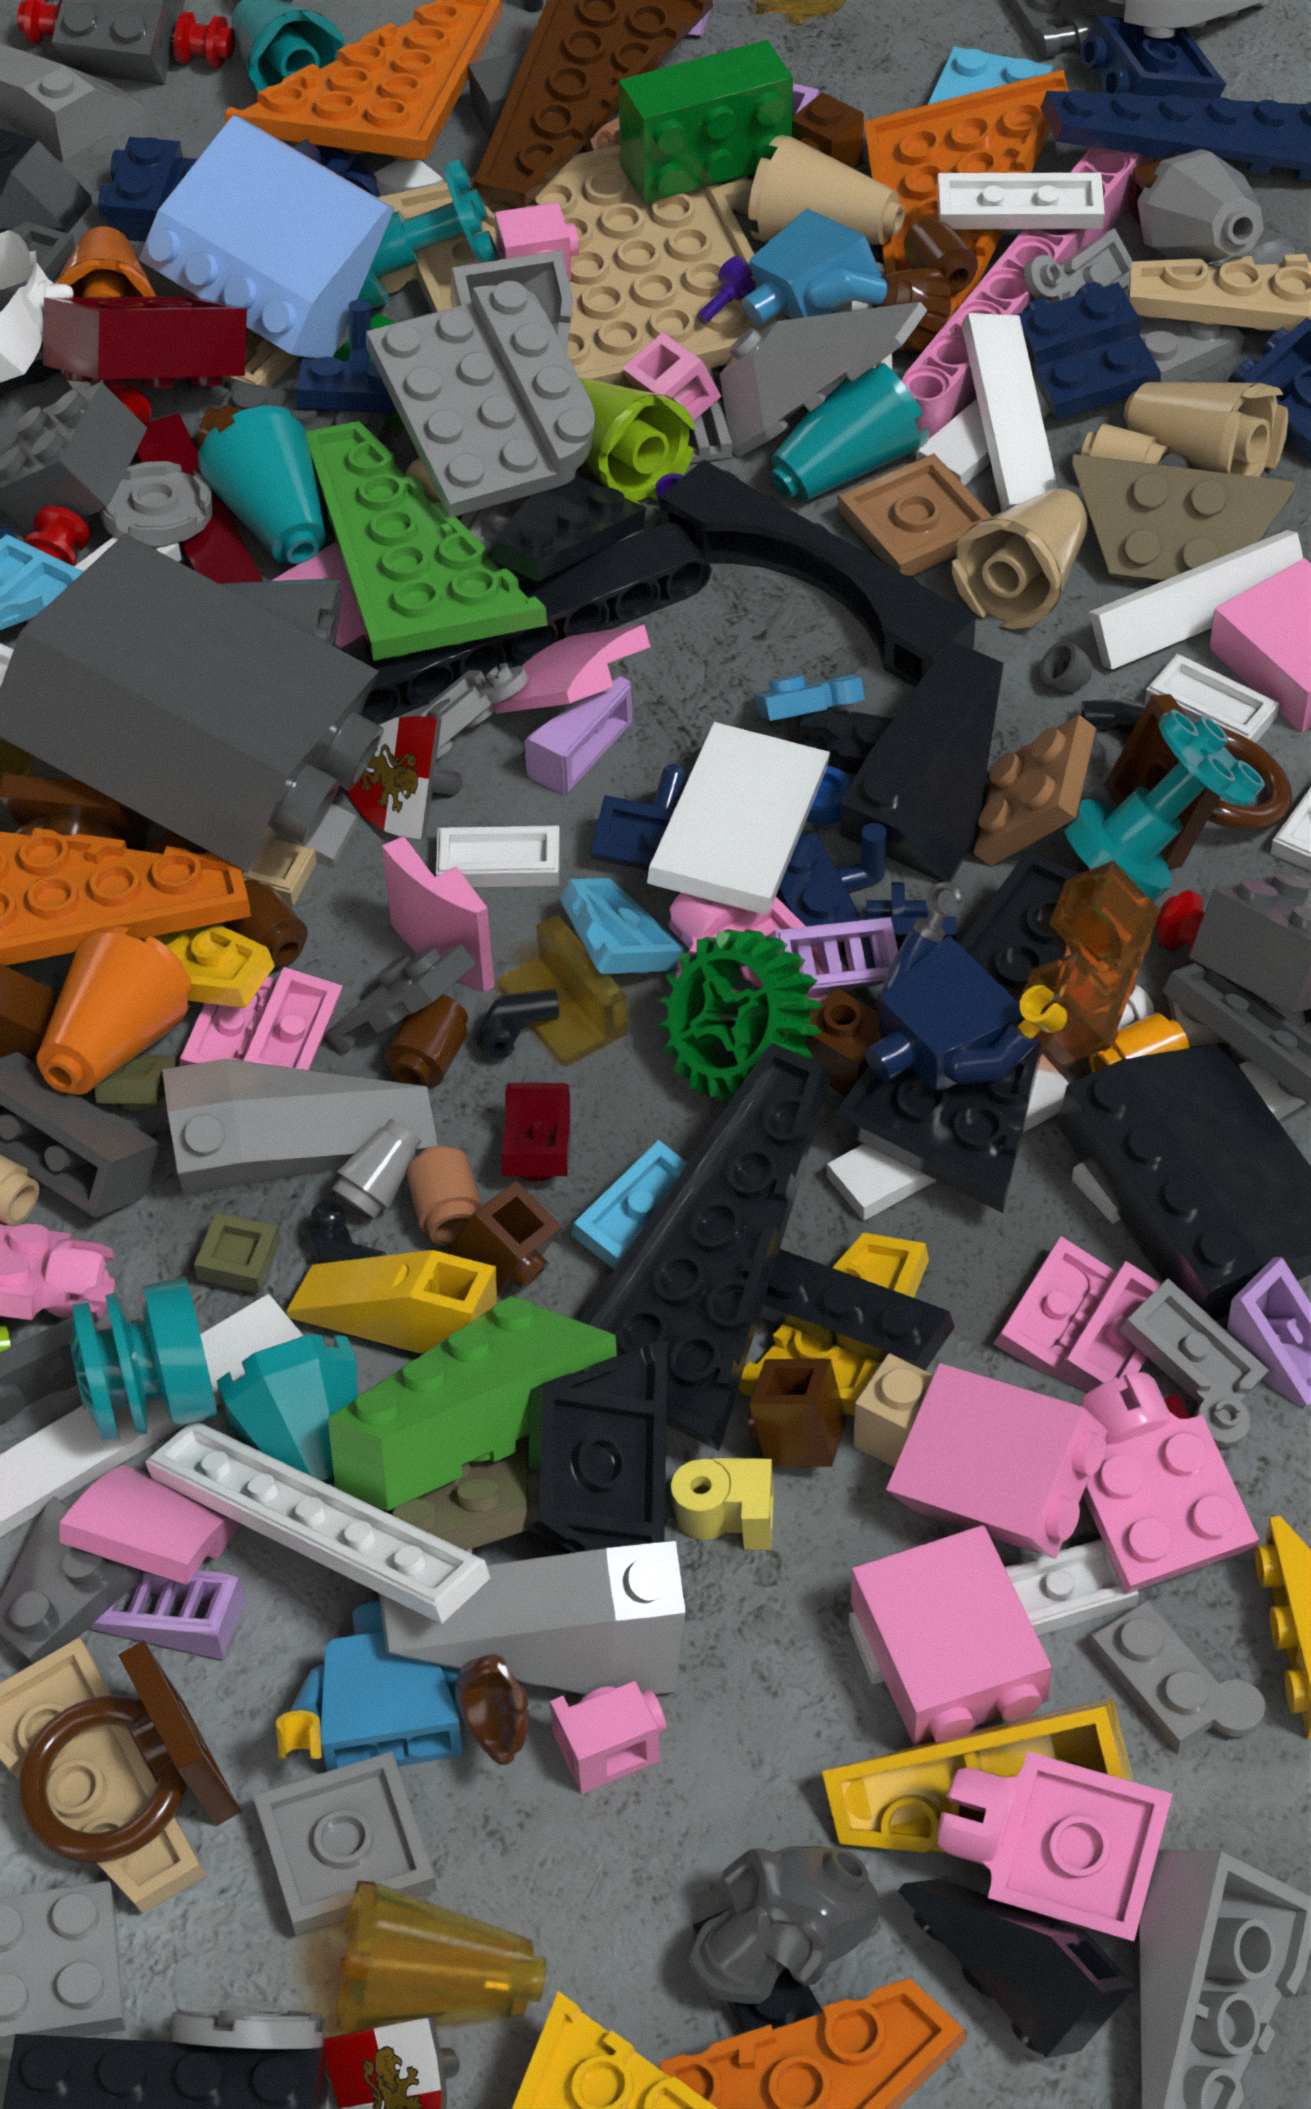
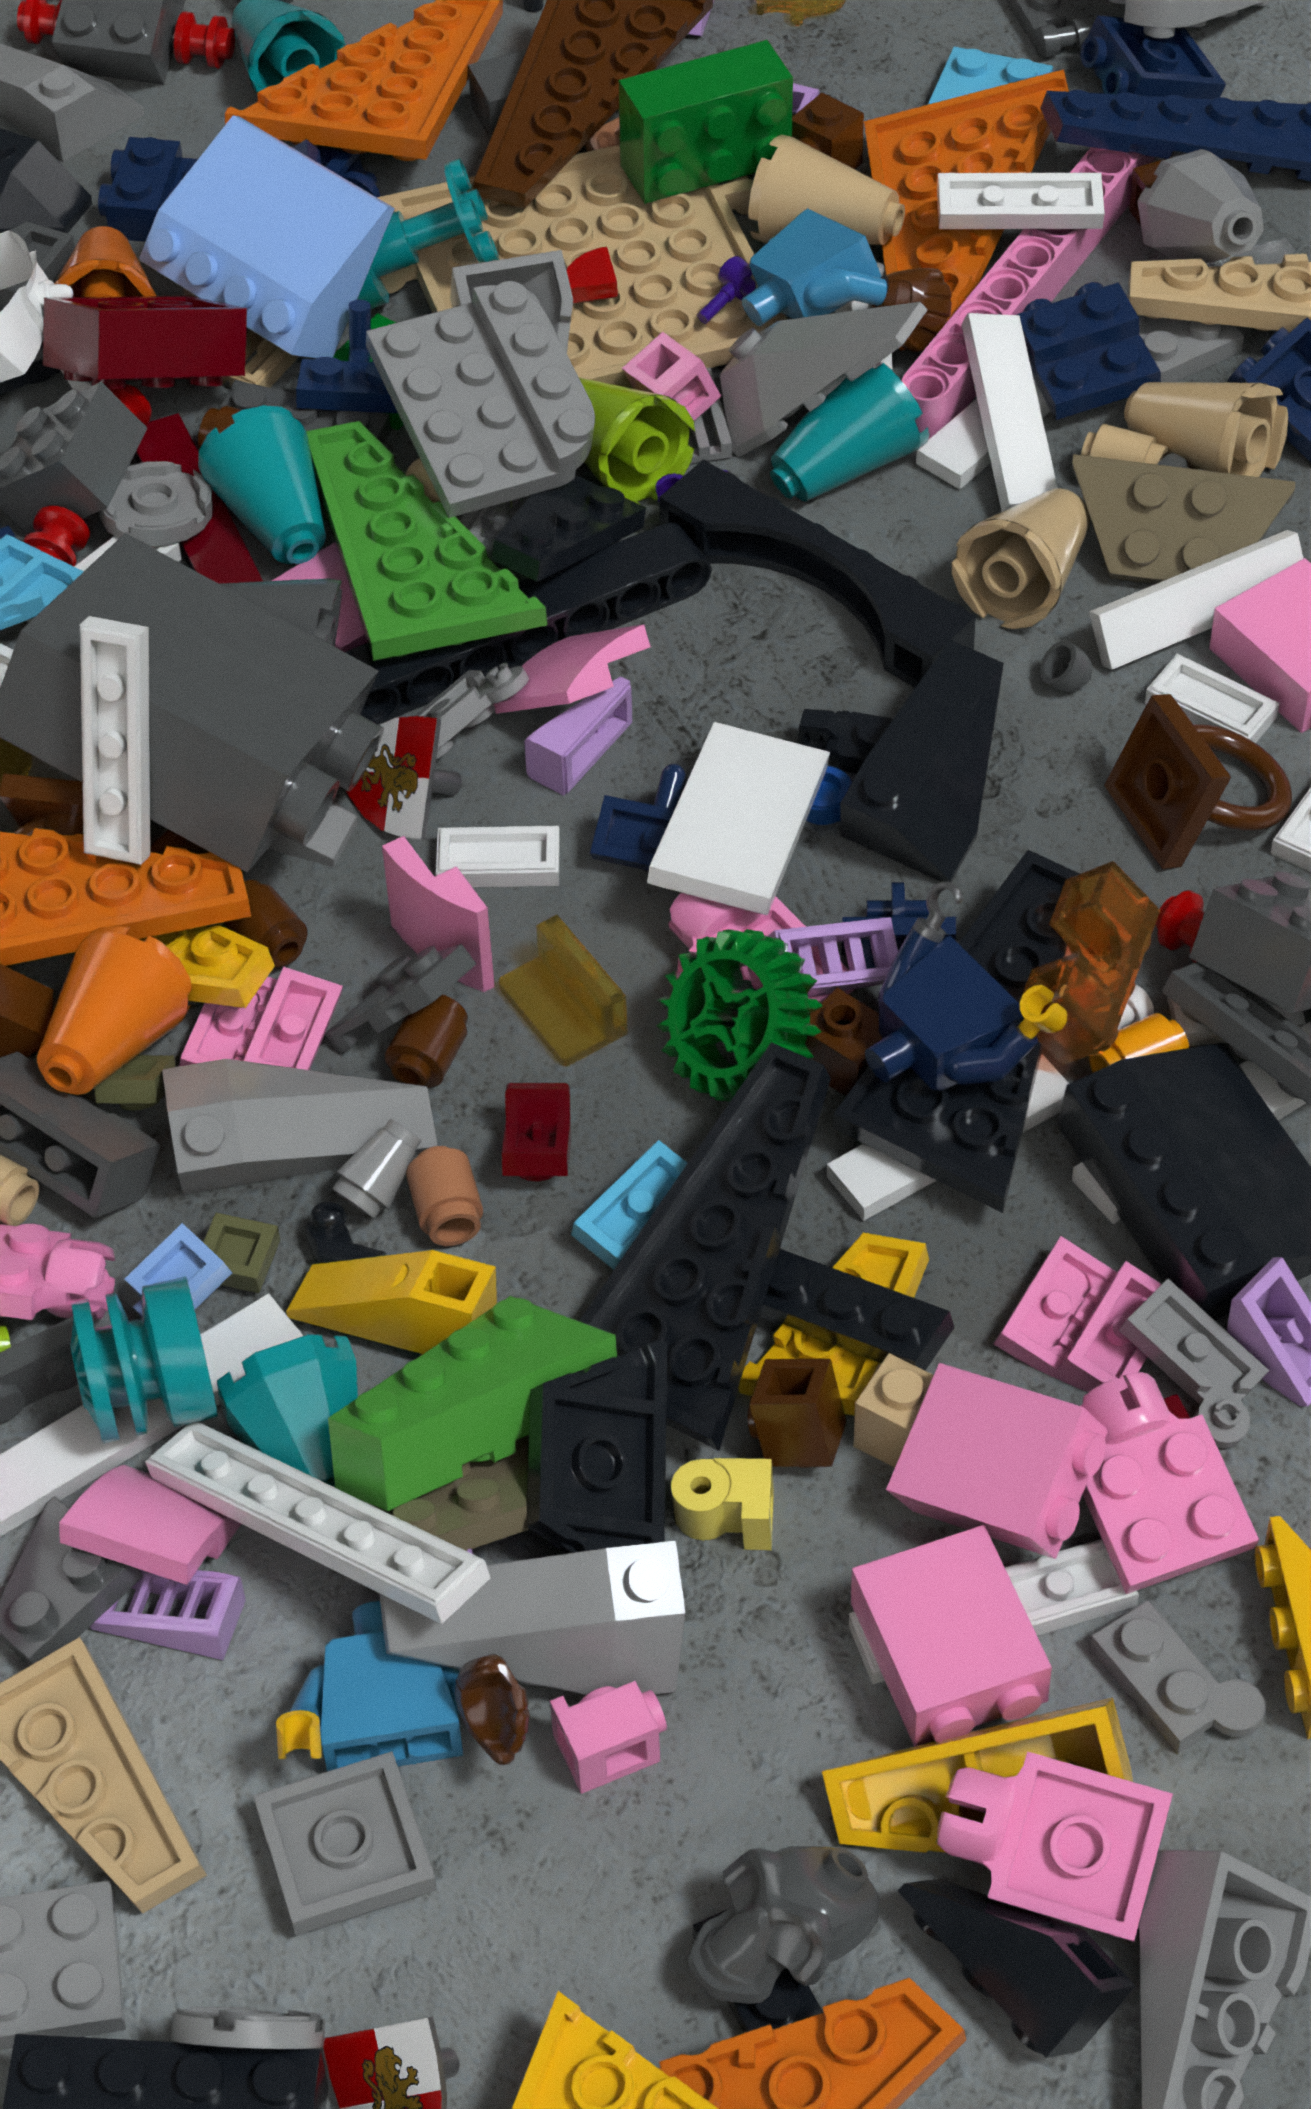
reddish brown tile [17,1640,242,1863] -> none
tan tile [241,838,317,907] -> none
clear yellow cone [336,1880,546,2033] -> none
white tile [373,159,444,196] -> none
reddish brown brick [447,1180,562,1297] -> none
black arm [476,989,559,1060] -> none
bright pink brick [495,202,579,280] -> none
medium azure wing [560,878,689,974] -> none
dark azure plate [754,674,865,721] -> none
dark blue plate [776,823,887,927] -> none
medium nougat plate [838,453,992,576] -> none
reddish brown brick [904,219,978,295] -> none
medium nougat plate [974,715,1096,866] -> none
light grey hinge [1024,228,1133,303] -> none
teal piece [1064,709,1265,906] -> none
black arm [1081,698,1146,730] -> none
none -> white tile [80,616,150,865]
none -> light blue bracket [125,1223,232,1318]
none -> red tile [566,246,618,303]

